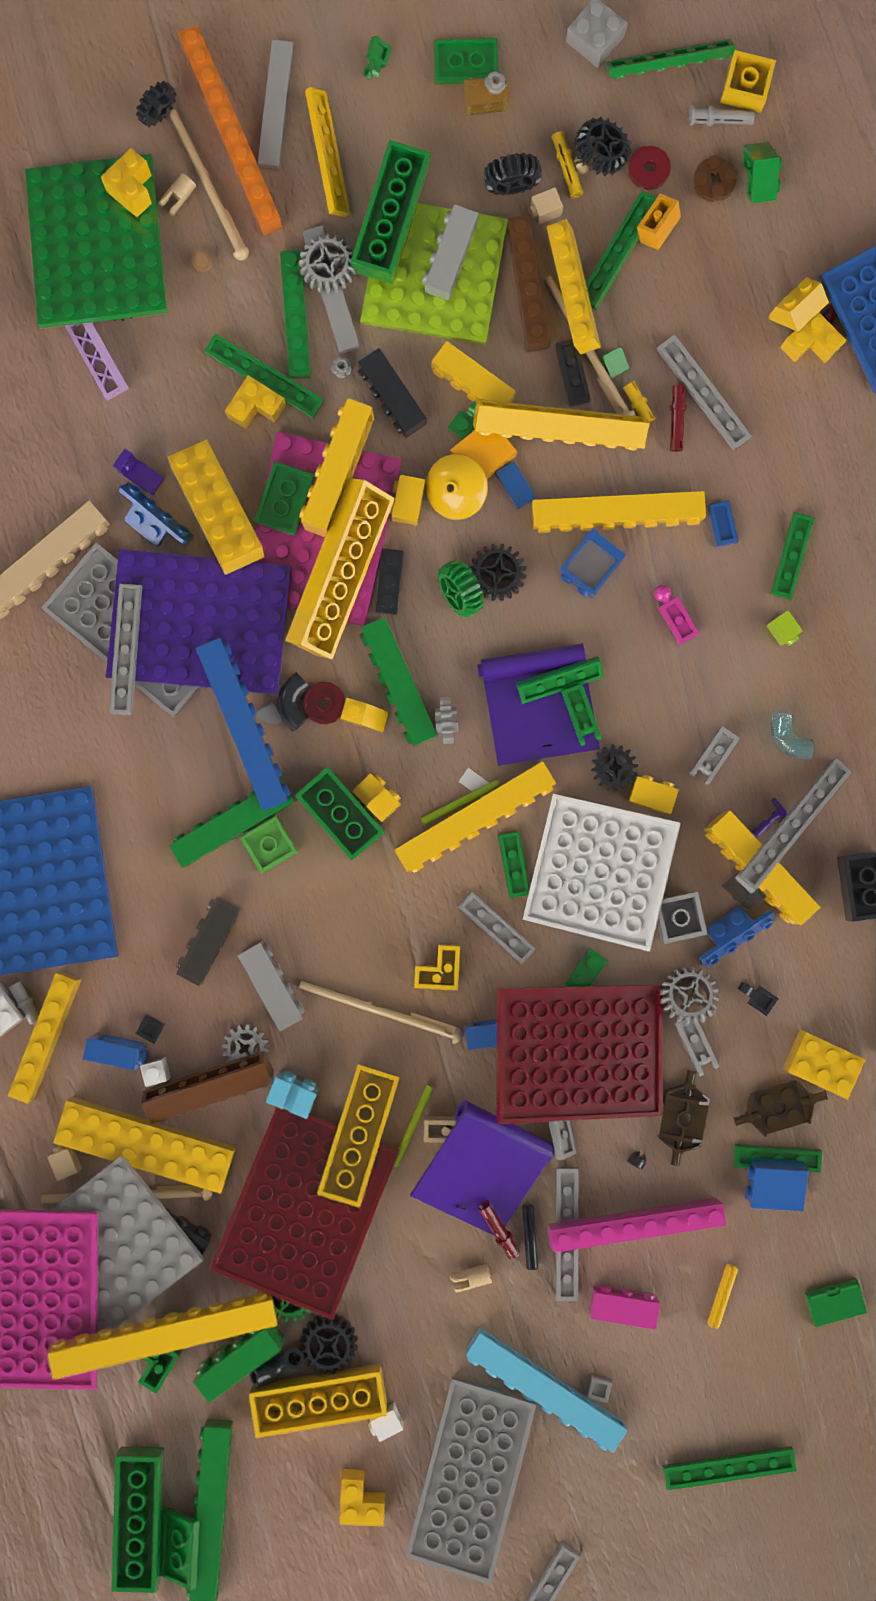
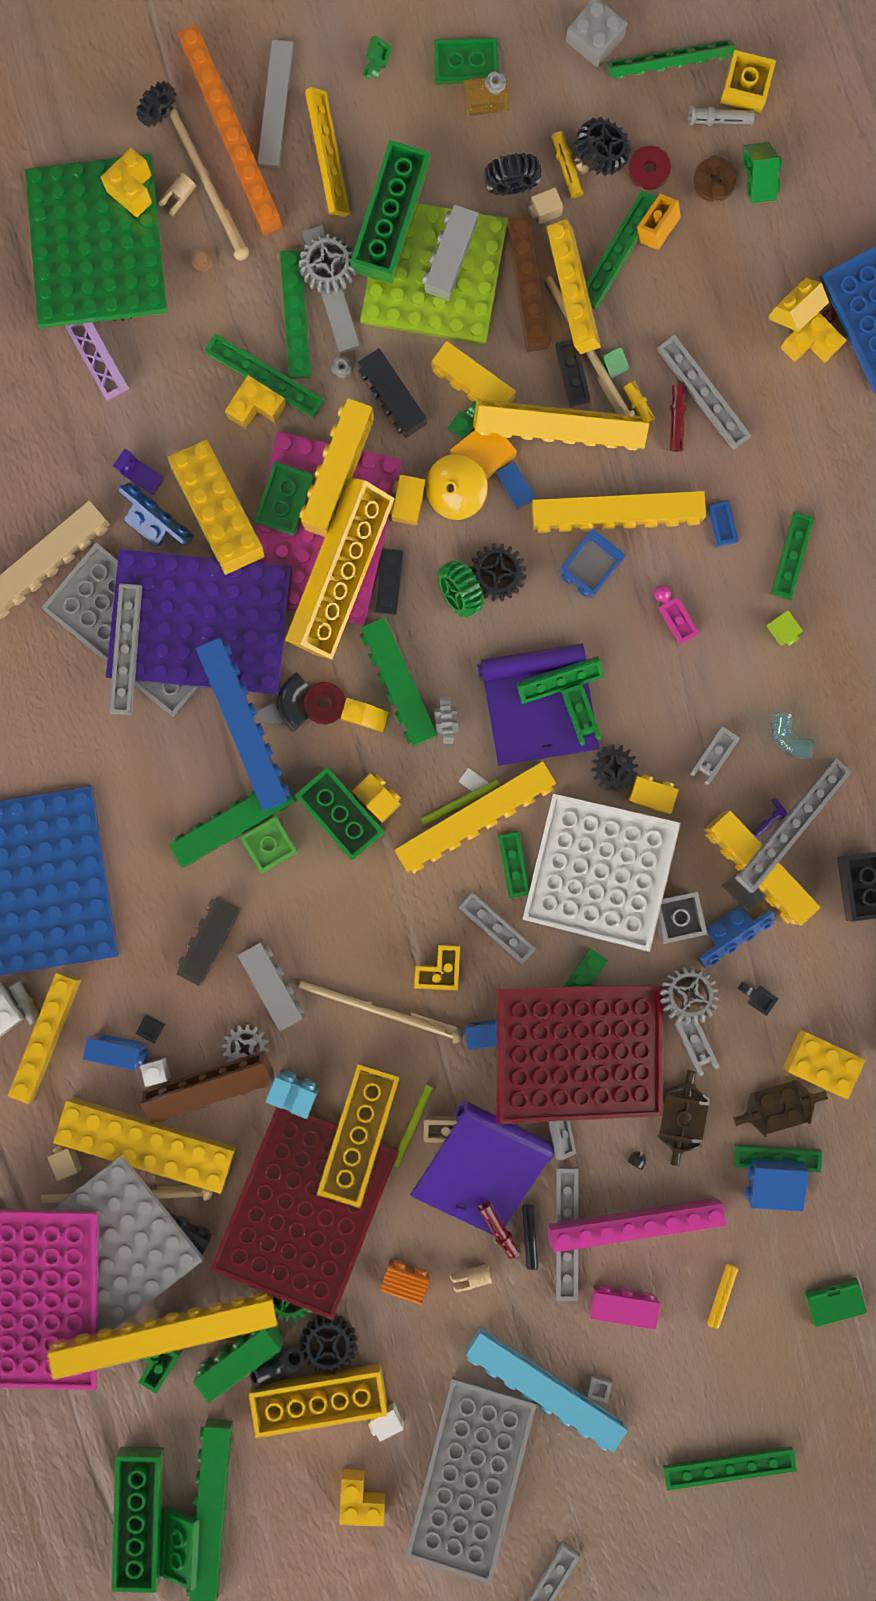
none -> orange brick [380,1260,430,1305]

